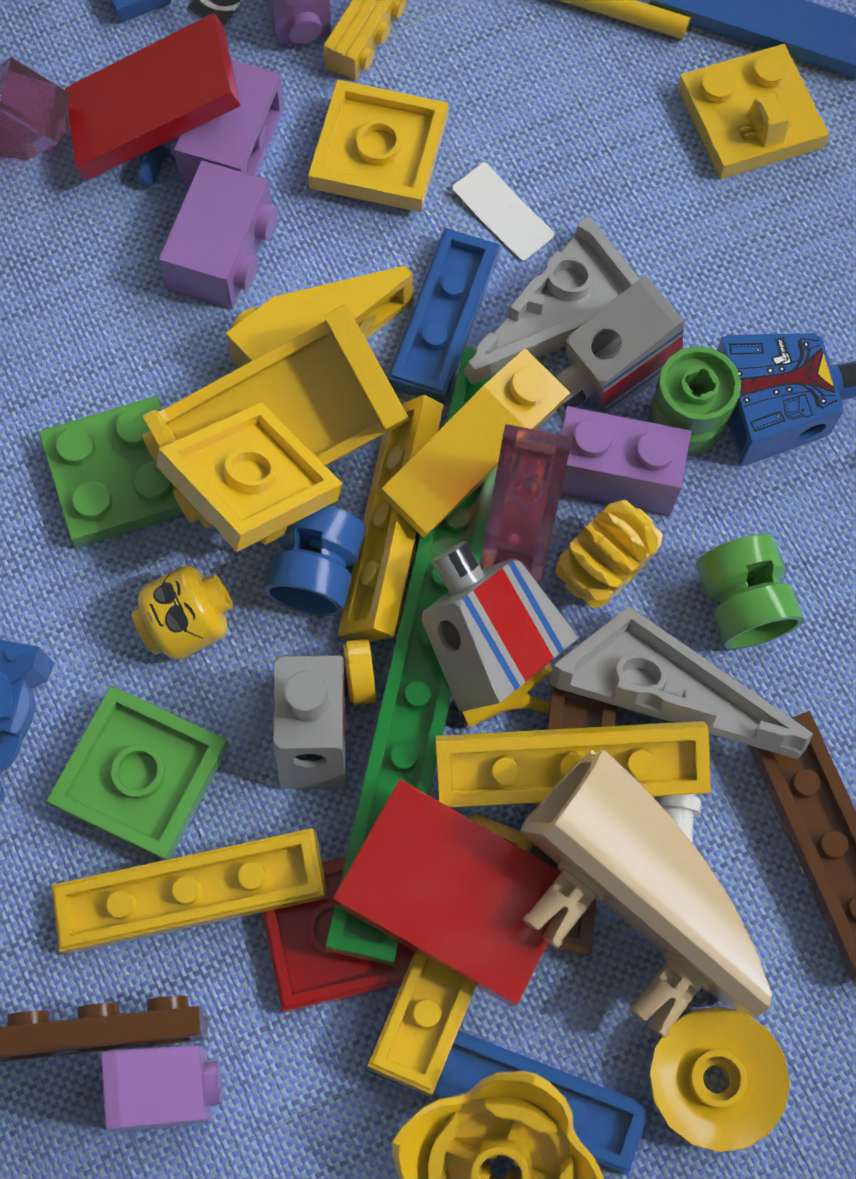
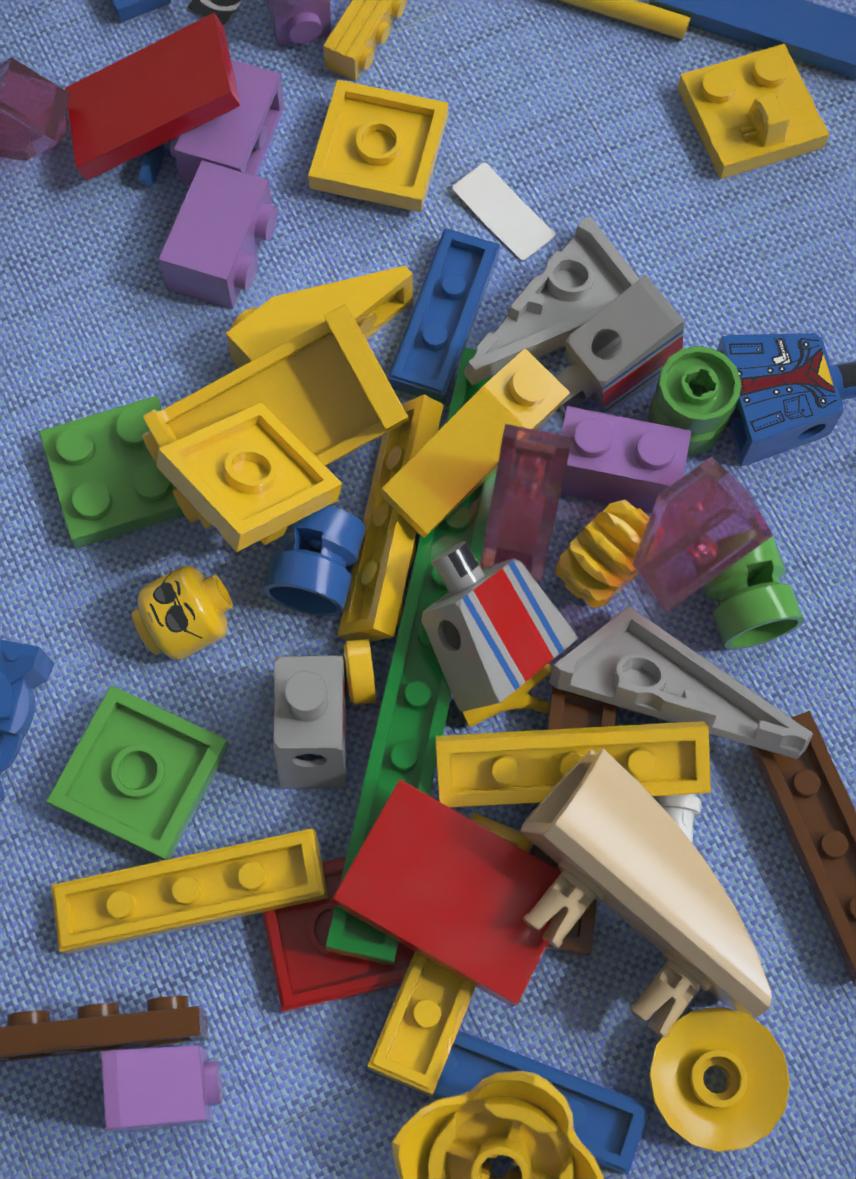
none -> clear pink slope [632,456,773,613]

